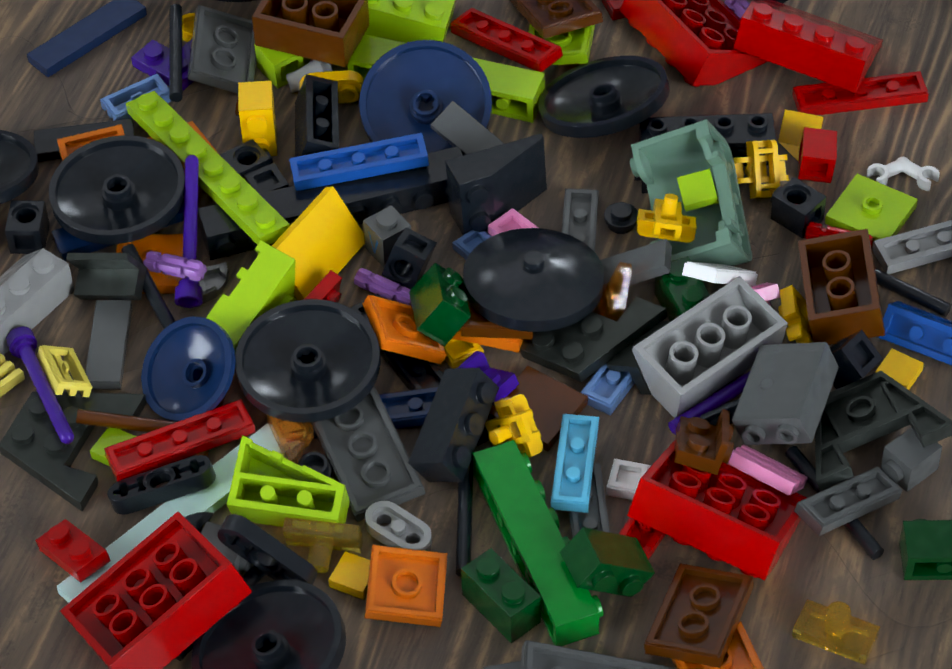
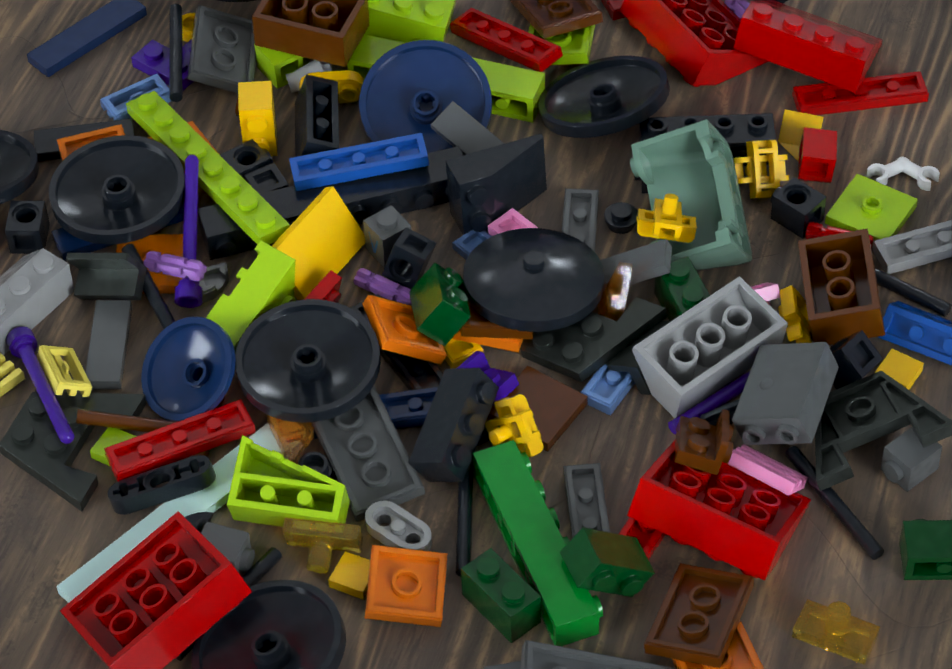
red plate [35,519,111,583] -> none
black beam [217,514,317,585] -> none
medium azure tile [551,414,599,513] -> none
white tile [606,458,651,500] -> none
lime tile [677,168,719,212] -> none
white tile [682,262,758,286] -> none
dark grey tile [794,466,903,536] -> none

